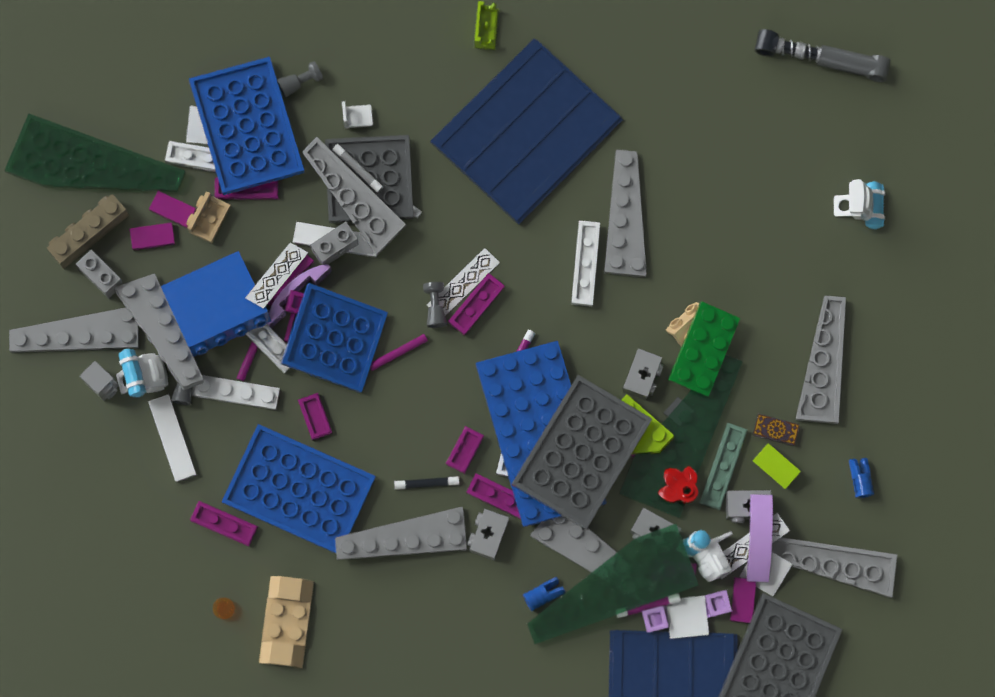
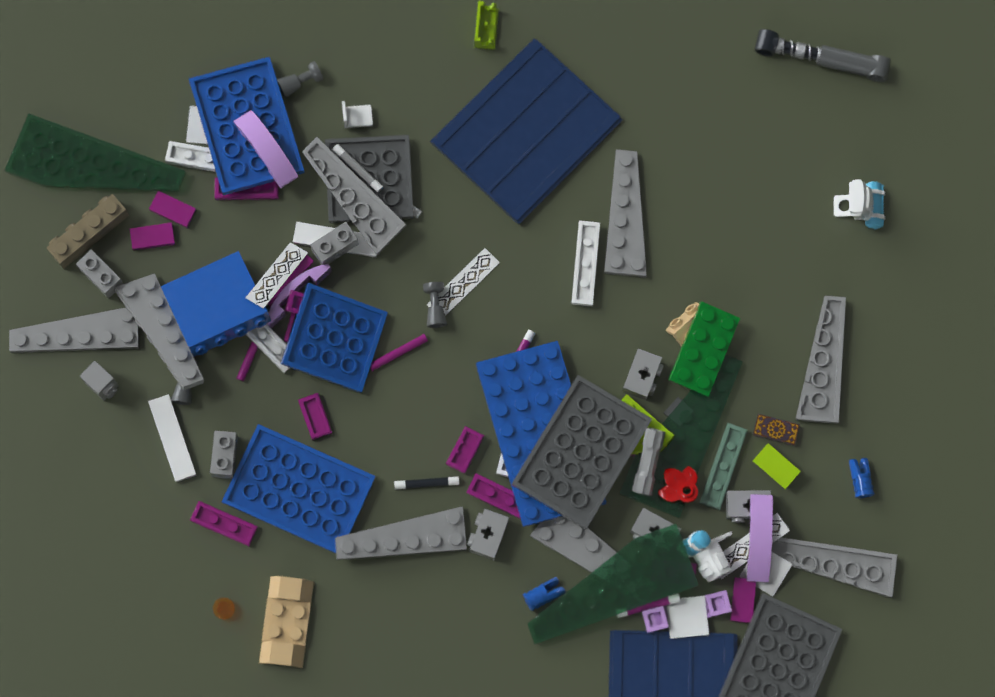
white piece [116,349,168,397] -> none
tan bracket [186,191,231,244] -> none
white plate [192,375,280,410] -> none
magenta plate [448,273,505,336] -> none
none -> light grey brick [210,431,238,479]
none -> lavender slope [234,110,298,188]
none -> light grey axle [632,428,666,495]

